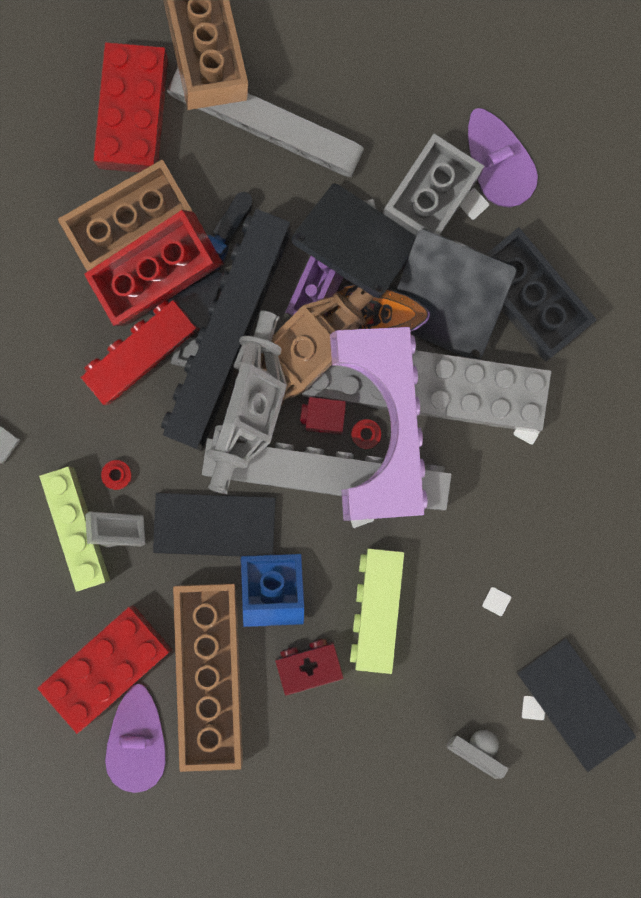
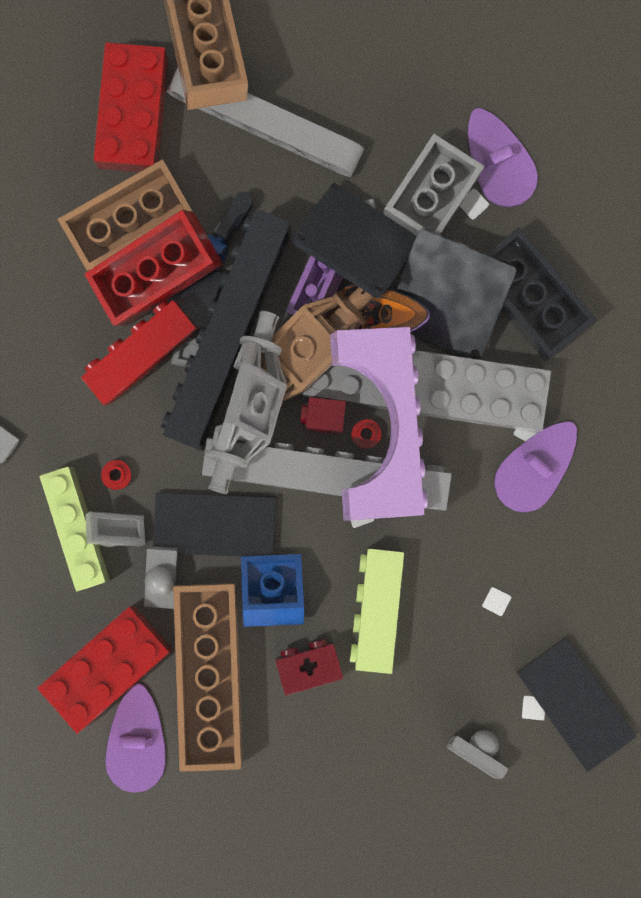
none -> light grey tile [144,546,178,609]
none -> medium lavender shield [494,421,577,512]

